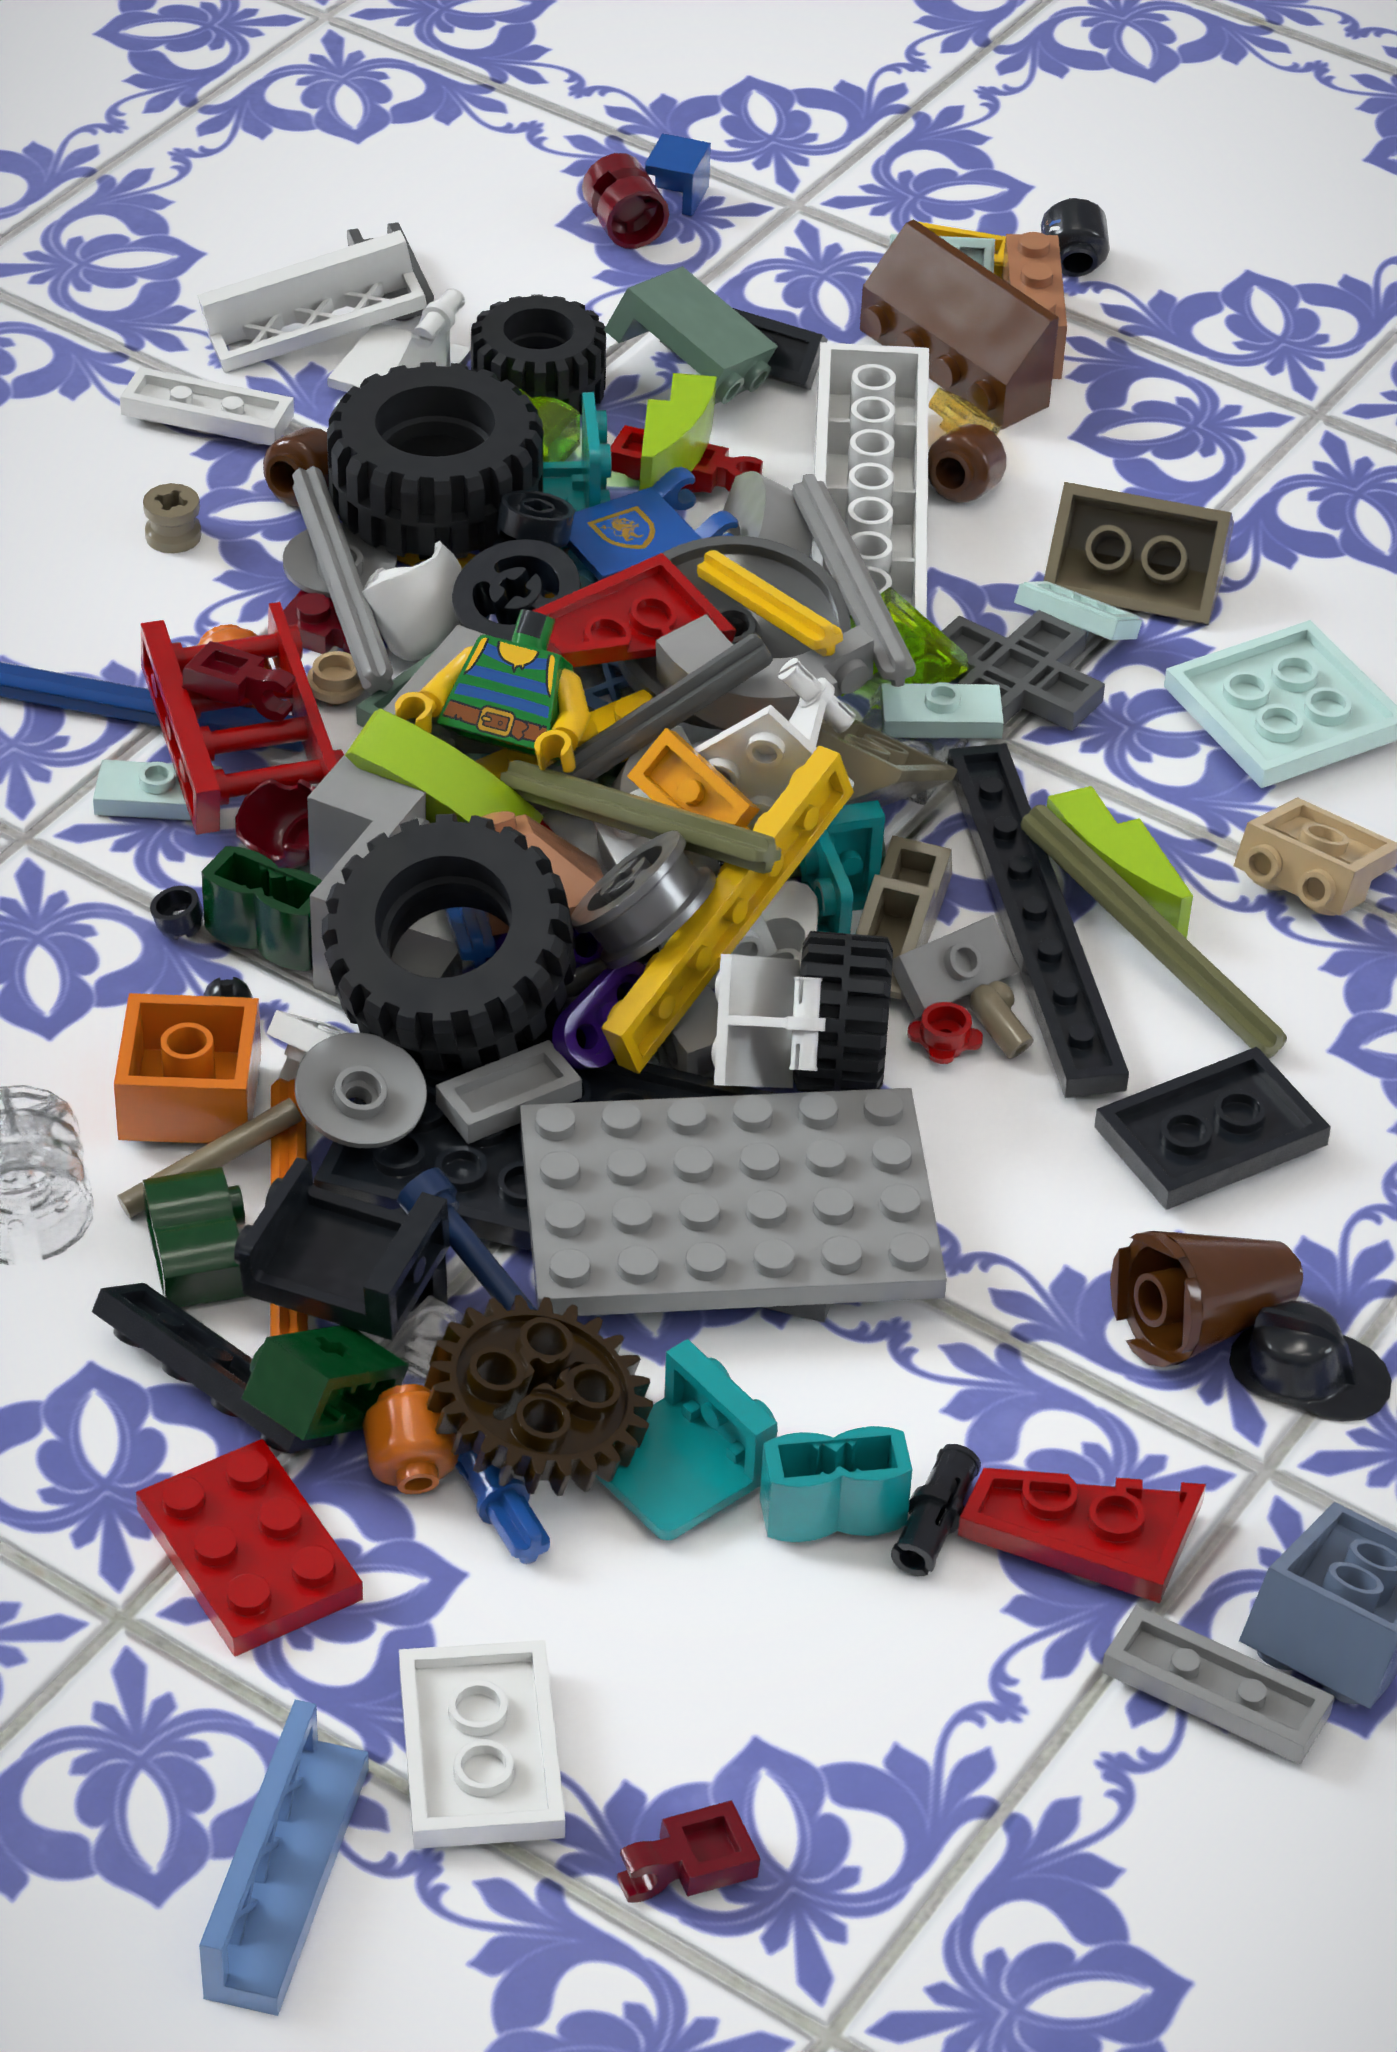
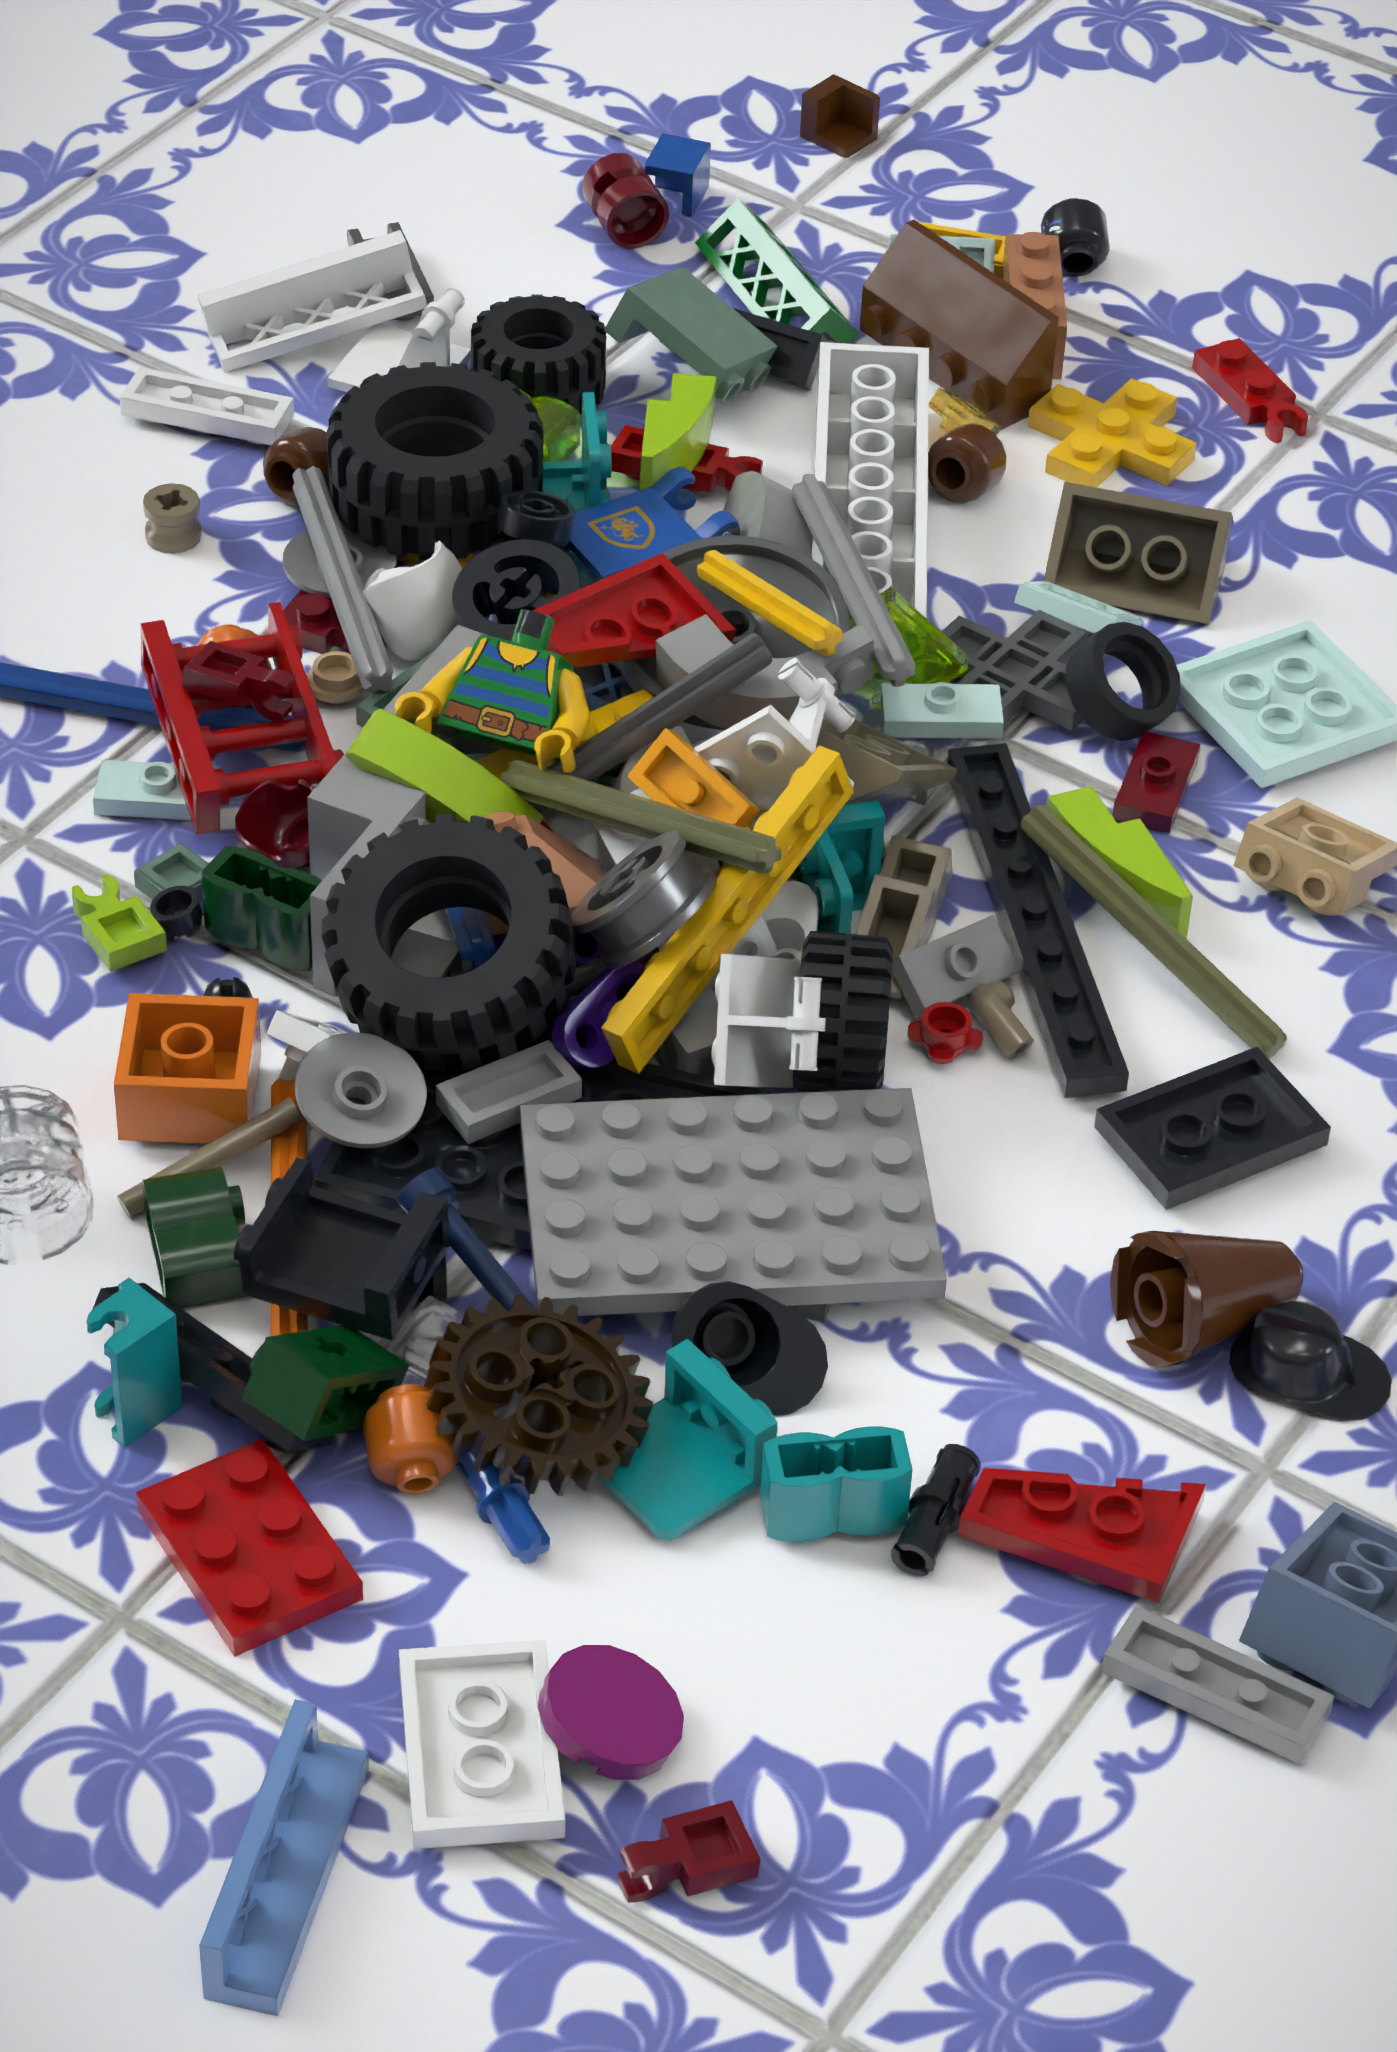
none -> lime plate [72,874,167,972]
none -> teal hinge [86,1277,183,1448]
none -> sand green tile [134,843,209,914]
none -> magenta tile [537,1645,684,1780]
none -> black piece [670,1281,828,1416]
none -> fence [695,198,859,344]
none -> reddish brown panel [800,74,880,158]
none -> yellow plate [1028,378,1197,488]
none -> black tyre [1065,621,1181,741]
none -> dark red plate [1112,731,1201,833]
none -> red plate [1192,338,1308,444]

